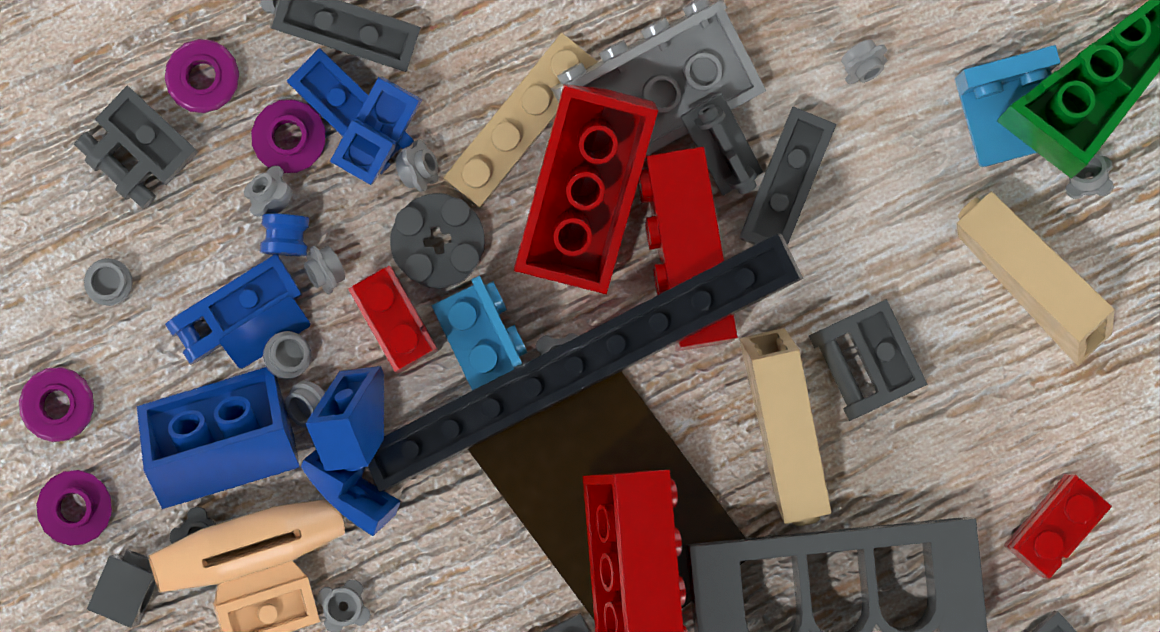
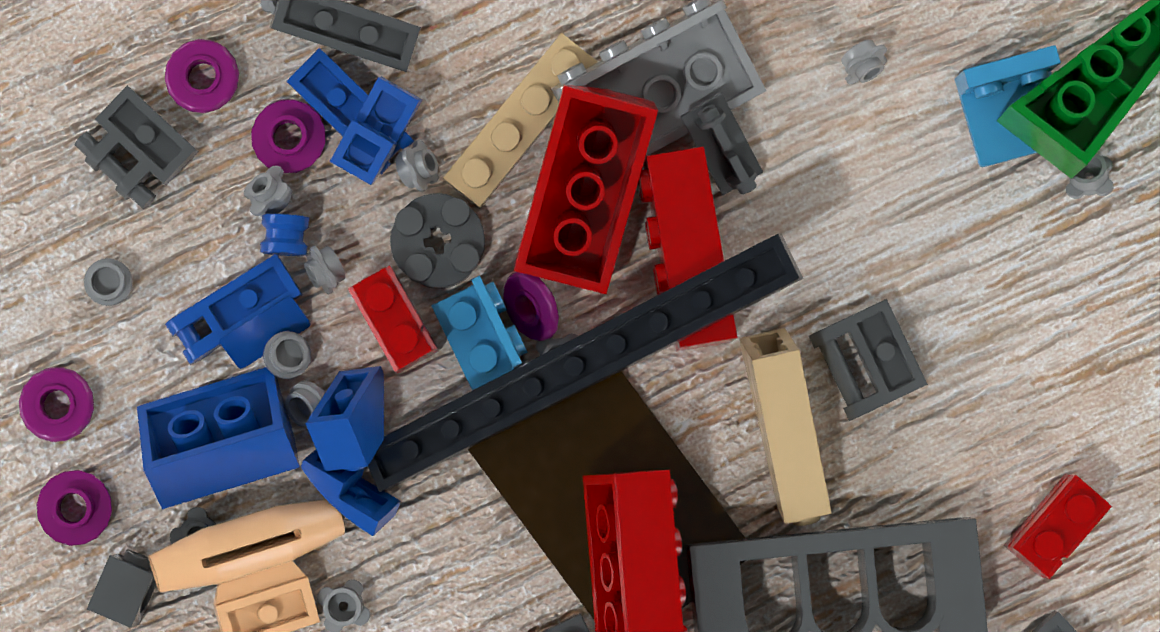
dark grey plate [739,107,836,246] -> none
tan slope [957,191,1115,366] -> none
none -> magenta piece [503,272,559,341]

